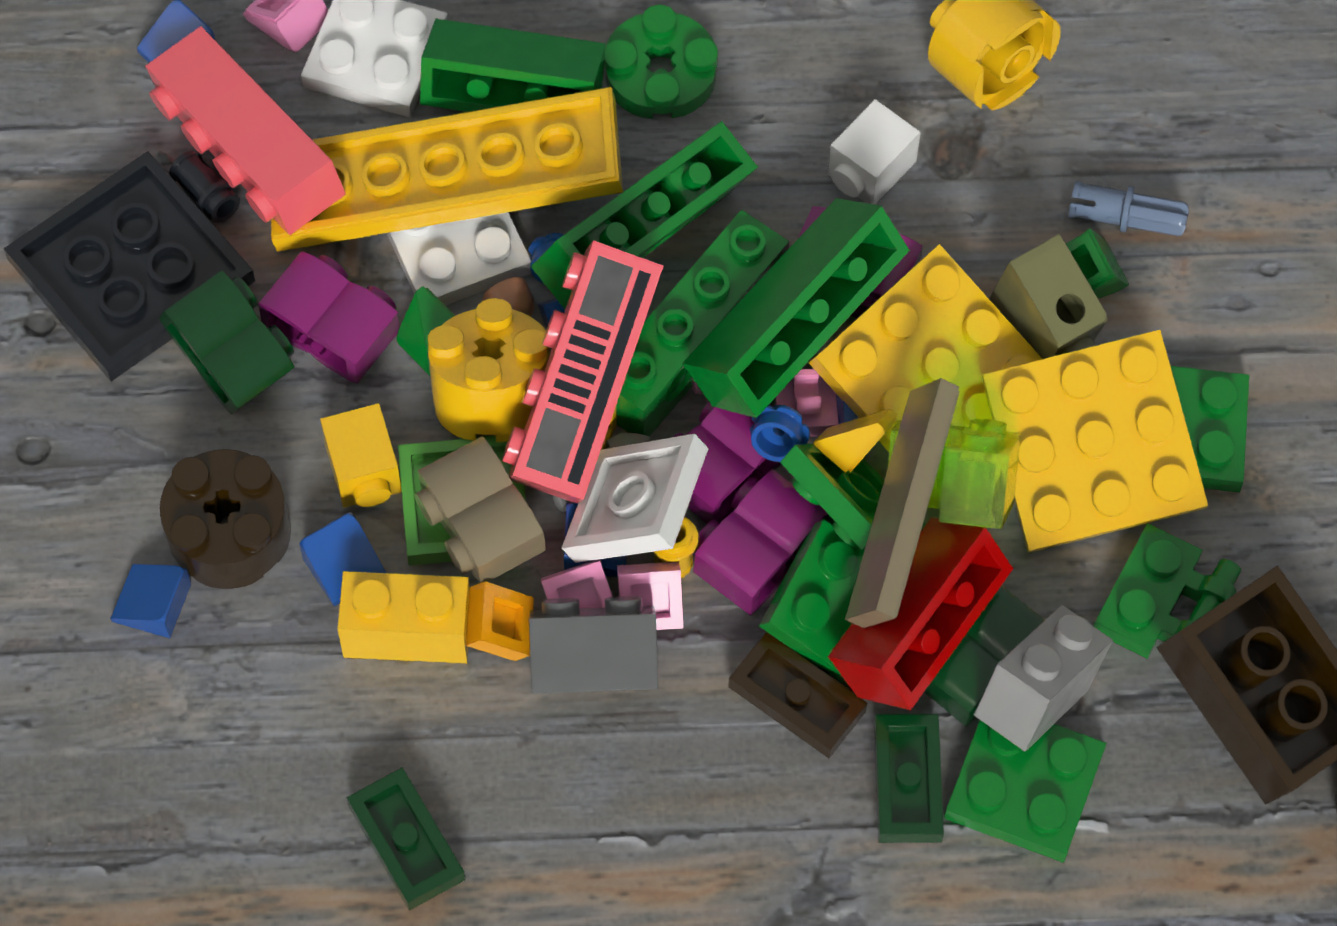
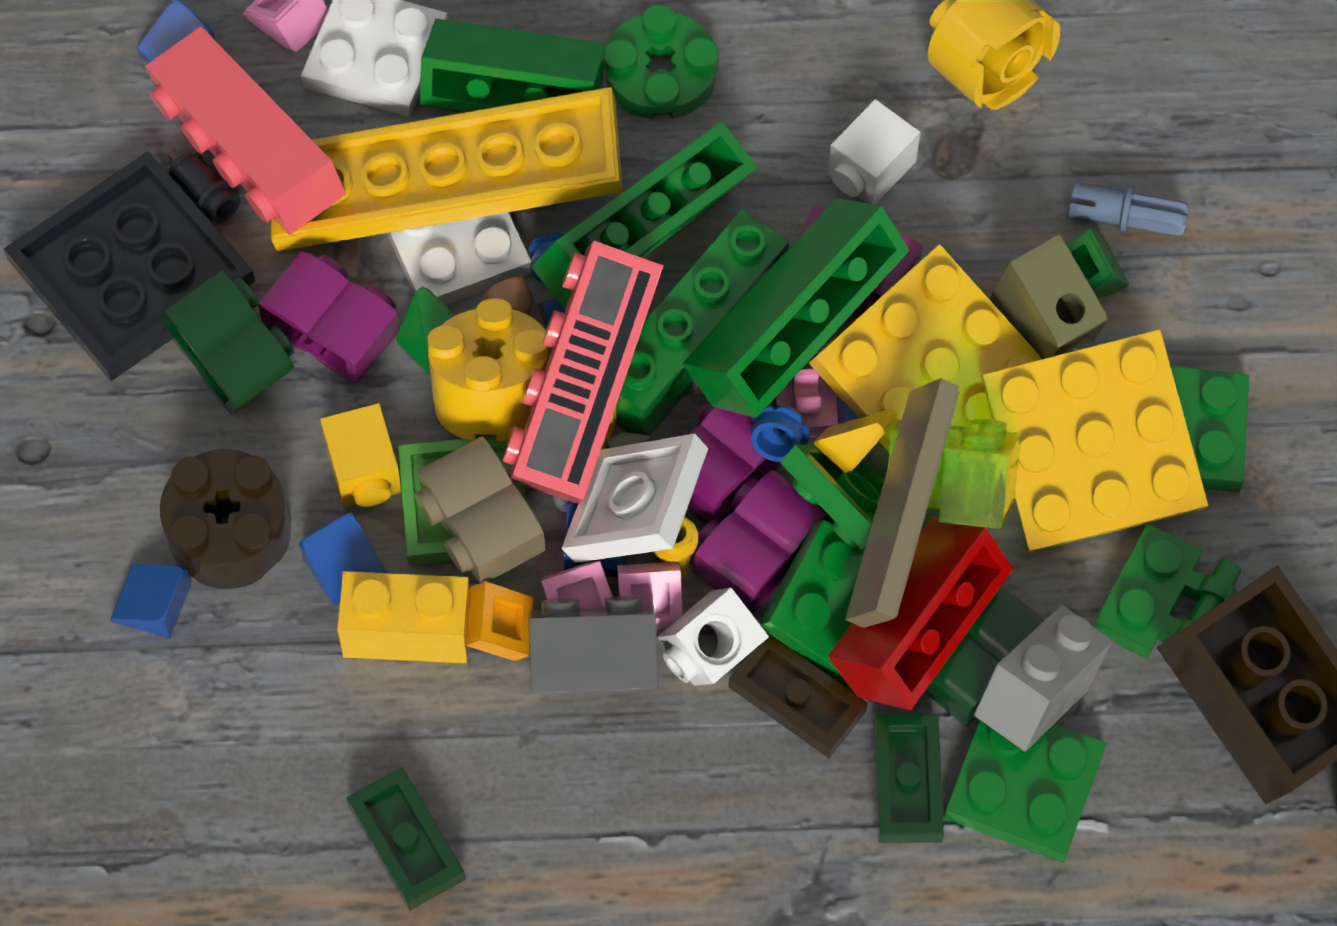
none -> white brick [657,588,769,686]

